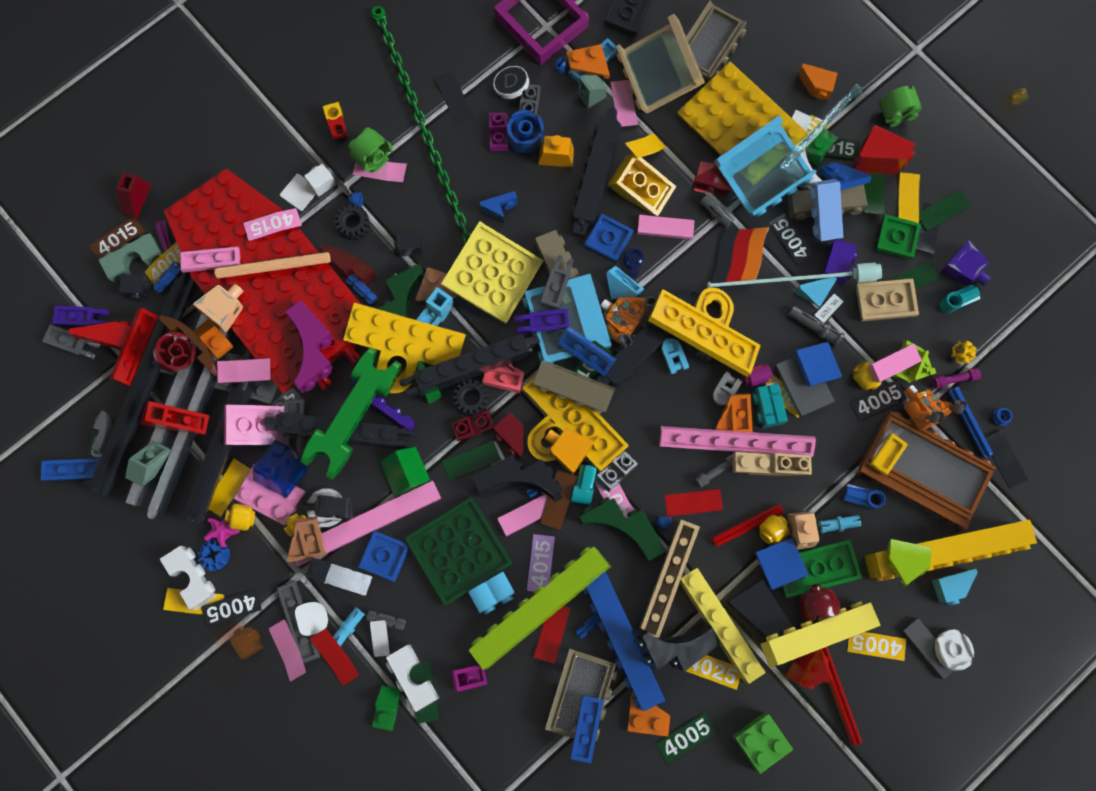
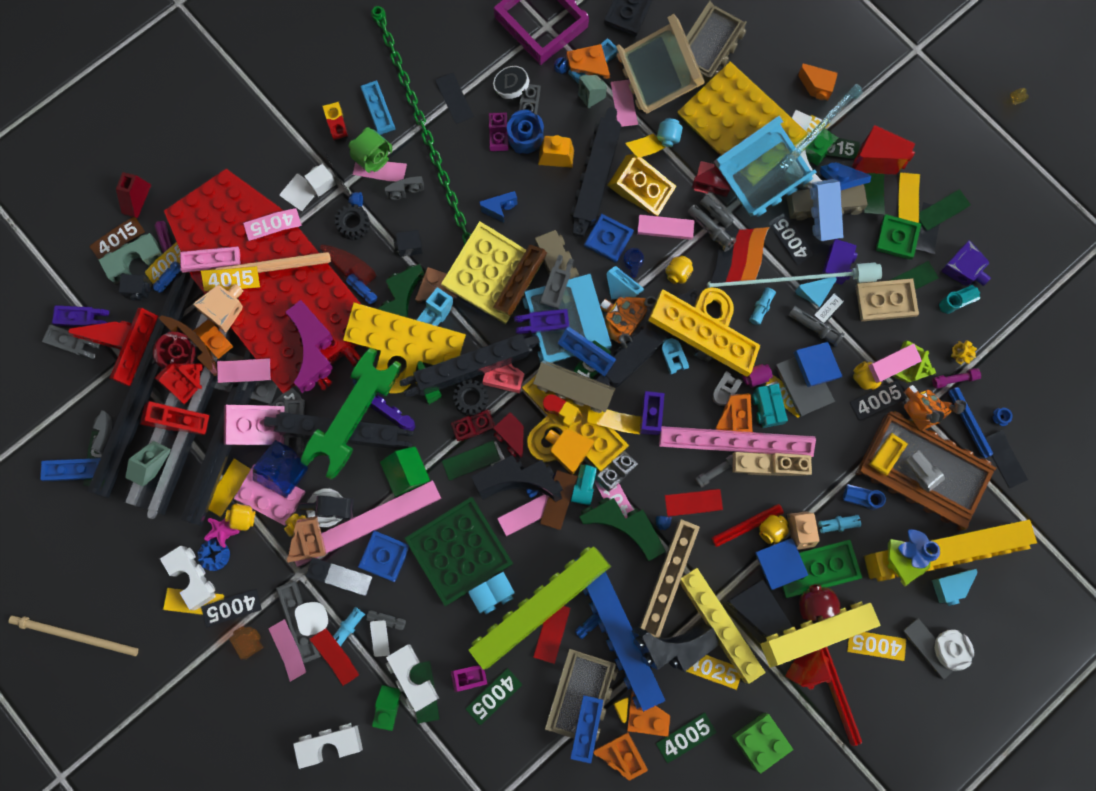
lavender sticker [527,534,555,591] -> none
bright green brick [879,86,922,127] -> none
none -> tan bar [9,615,139,656]
none -> red slope [155,364,202,404]
none -> yellow sticker [201,266,260,291]
none -> white arch [294,723,363,769]
none -> dark azure tile [360,80,396,135]
none -> dark grey slope [385,176,424,200]
none -> dark green sticker [466,668,523,725]
none -> reddish brown plate [493,245,547,316]
none -> leg [543,394,579,428]
none -> yellow sticker [587,406,641,435]
none -> orange wing [593,732,648,781]
none -> yellow slope [613,696,628,723]
none -> dark purple brick [640,391,665,435]
none -> medium azure head [657,118,682,147]
none -> yellow head [665,256,693,284]
none -> dark grey pin [687,204,736,252]
none -> medium azure pin [749,287,776,325]
none -> blue plate [898,530,940,568]
none -> light grey piece [904,450,945,492]

